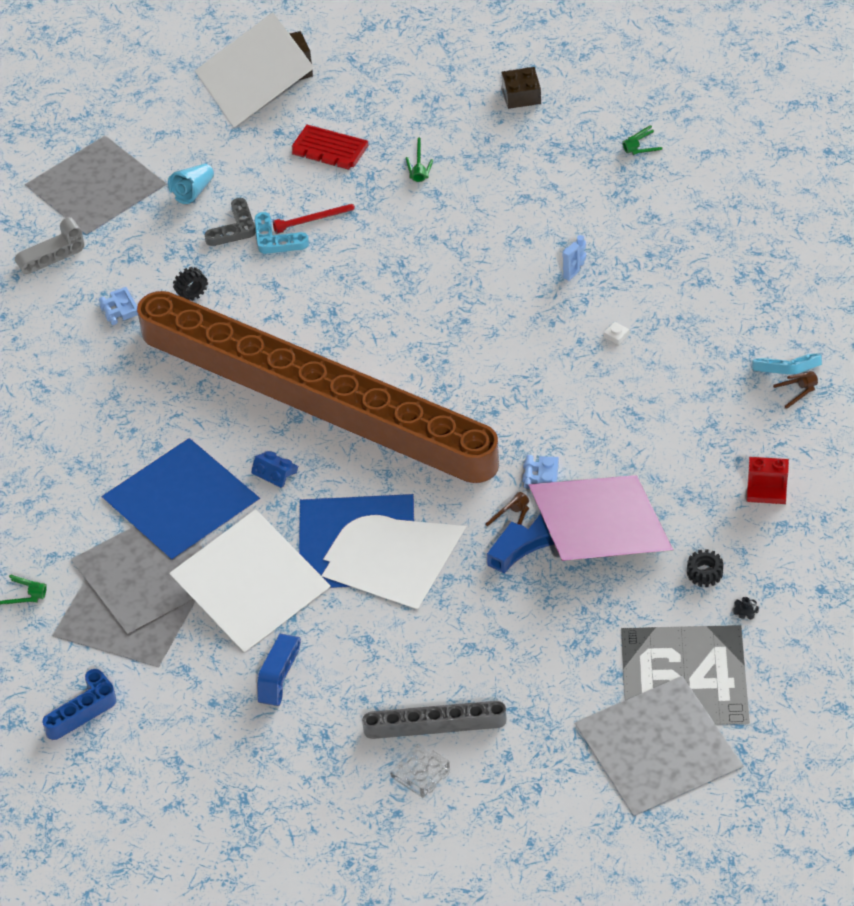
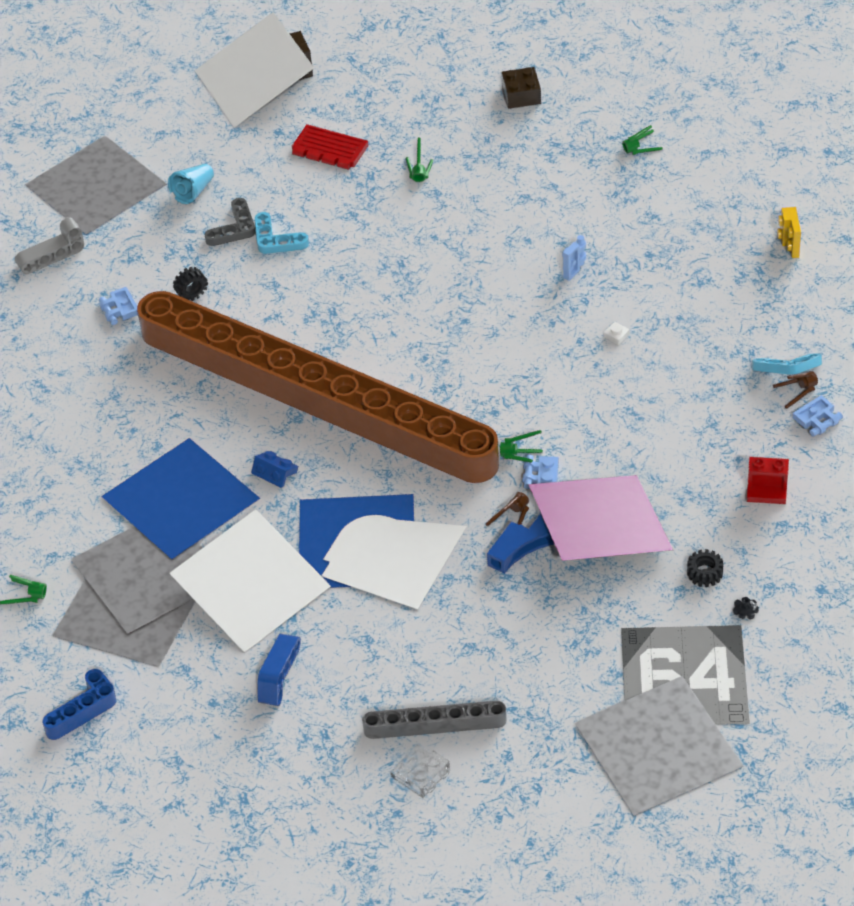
red piece [272,204,355,234] -> none
none -> green plant [500,430,543,463]
none -> yellow plate [777,207,801,258]
none -> light blue plate [792,395,843,437]

